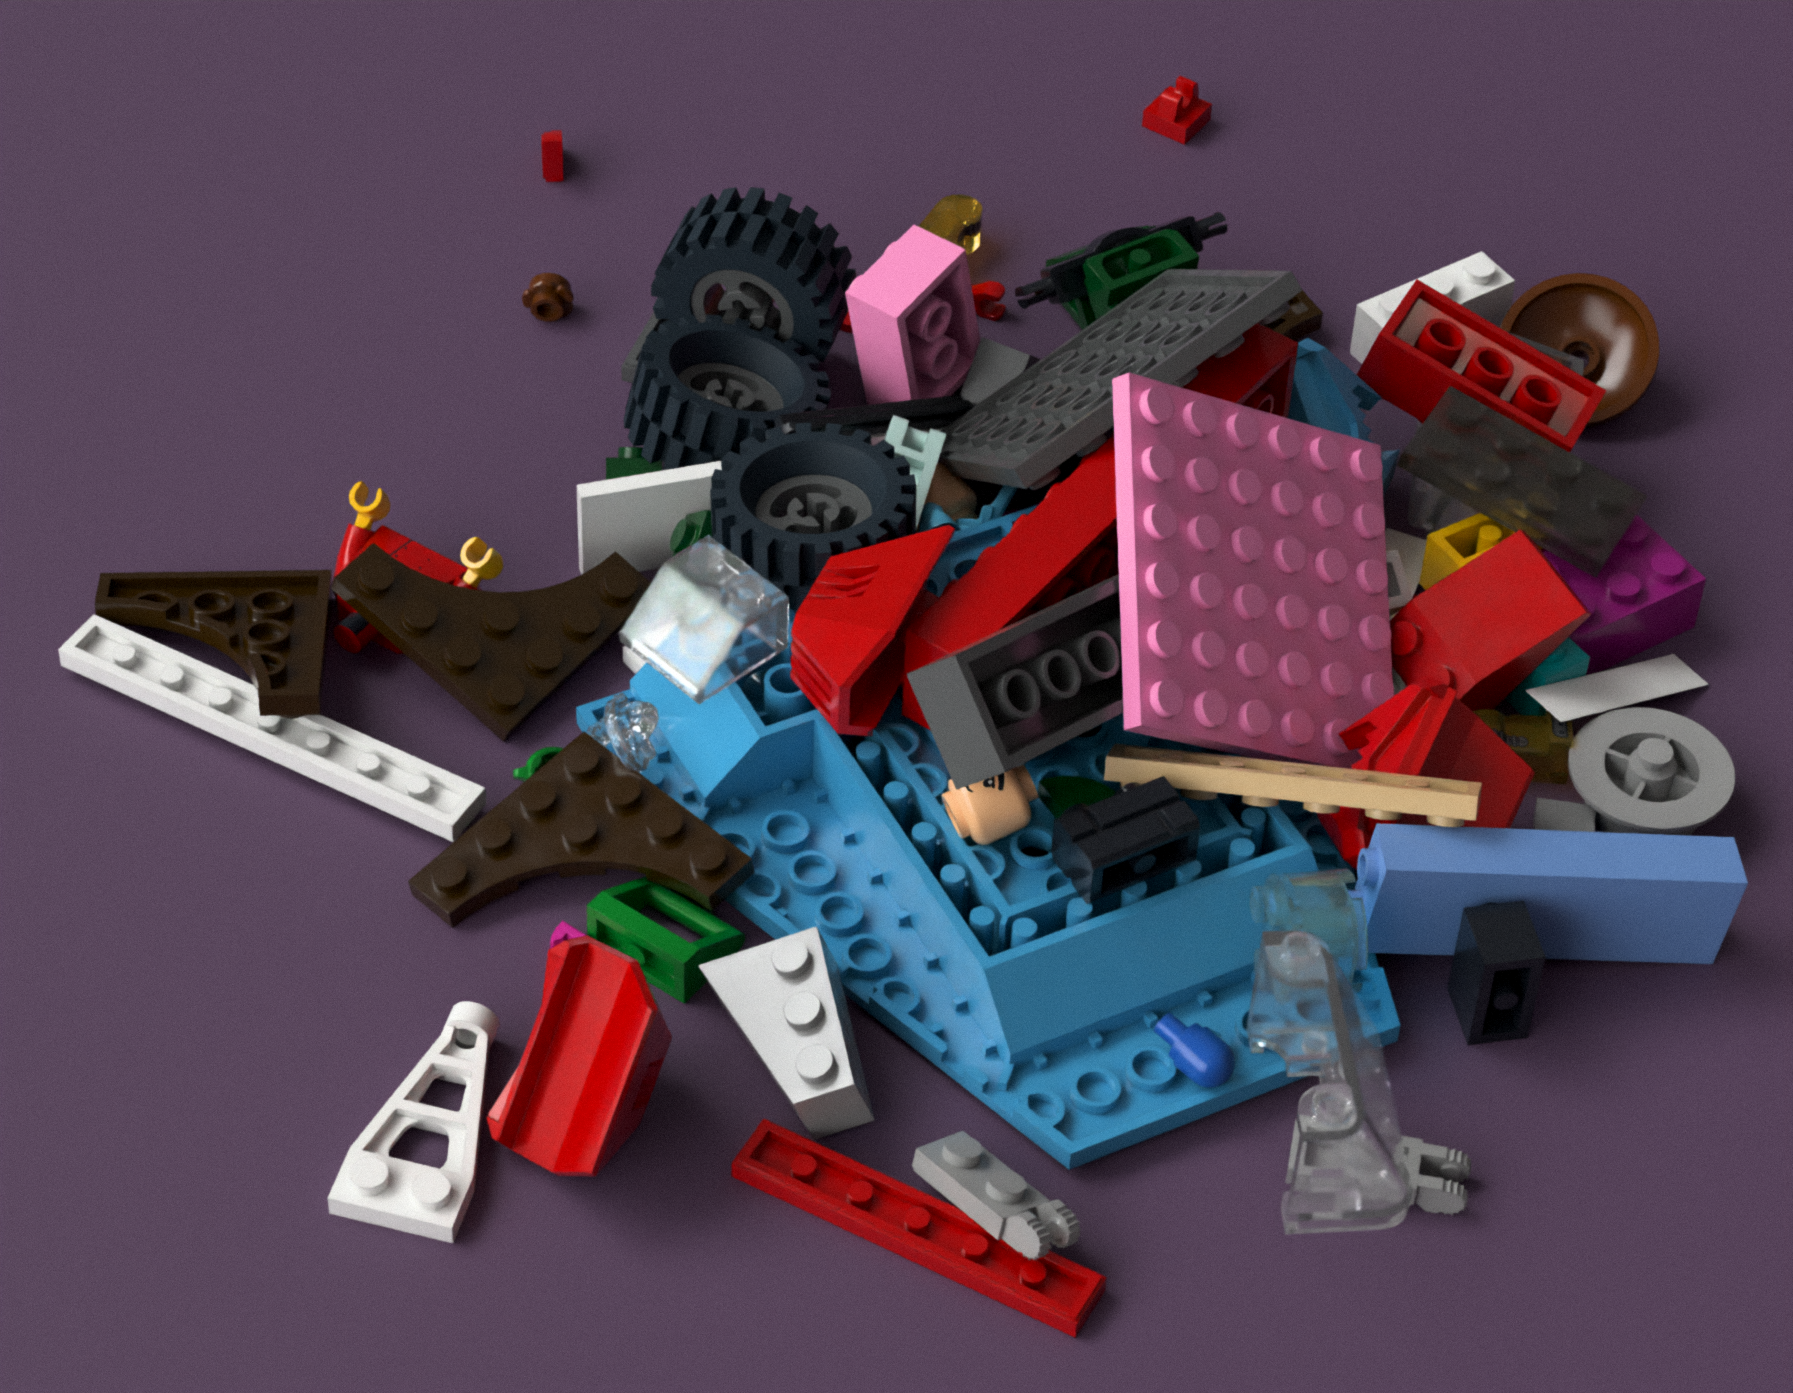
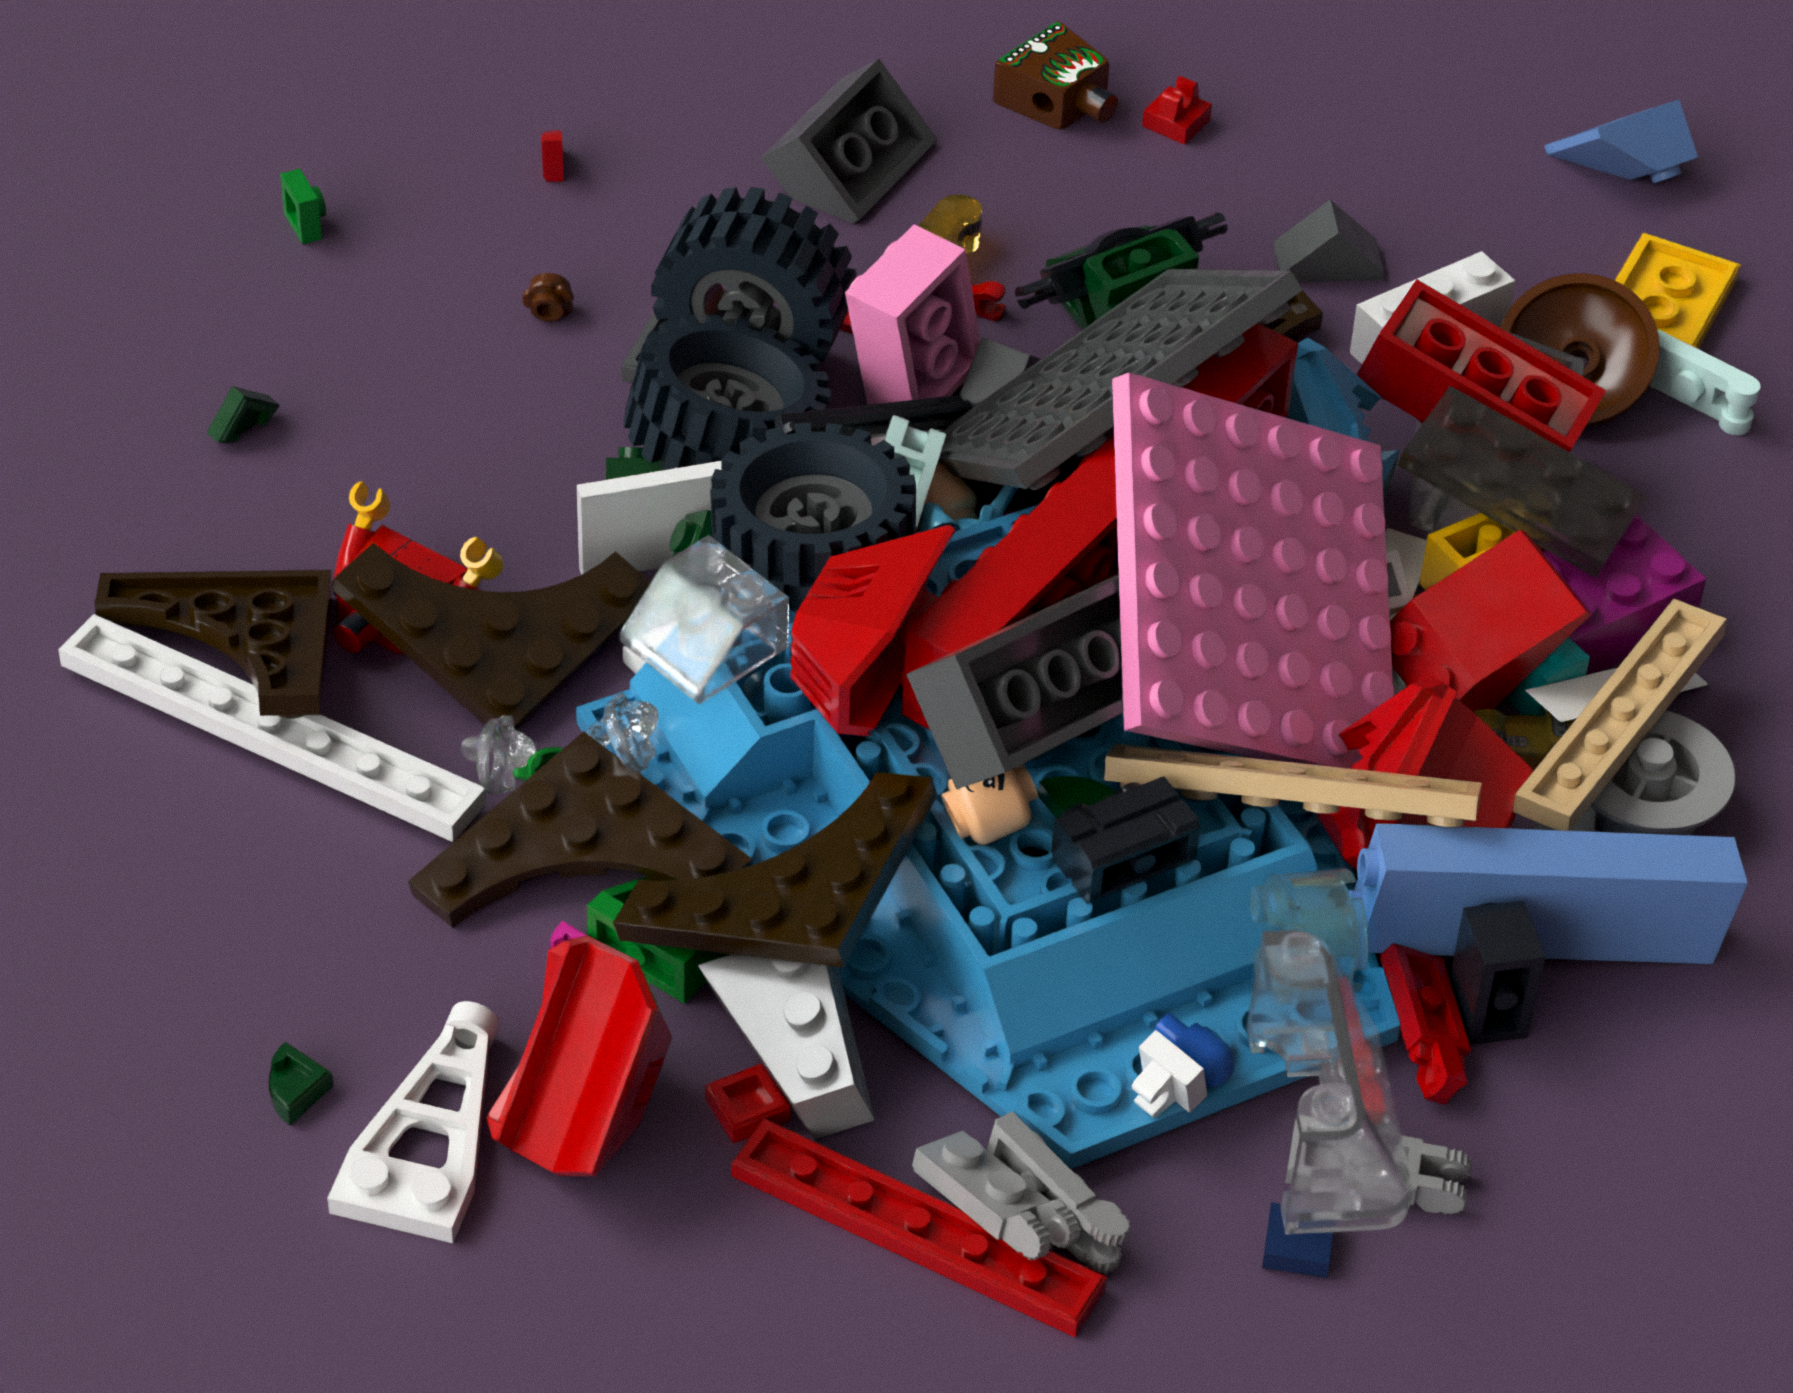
none -> dark green tile [206,386,280,443]
none -> dark green tile [269,1042,333,1125]
none -> green plate [280,168,326,245]
none -> clear piece [461,715,537,795]
none -> dark brown plate [613,772,938,968]
none -> red tile [705,1063,791,1144]
none -> dark grey slope [761,58,938,224]
none -> light grey hinge [987,1111,1131,1275]
none -> reddish brown torso [993,21,1118,129]
none -> white tile [1132,1030,1207,1118]
none -> dark blue tile [1262,1202,1336,1278]
none -> dark grey slope [1273,199,1384,282]
none -> red hinge [1380,943,1471,1105]
none -> tan plate [1513,599,1727,831]
none -> medium blue slope [1544,99,1698,183]
none -> yellow tile [1615,233,1741,349]
none -> light aqua plate [1650,329,1761,436]

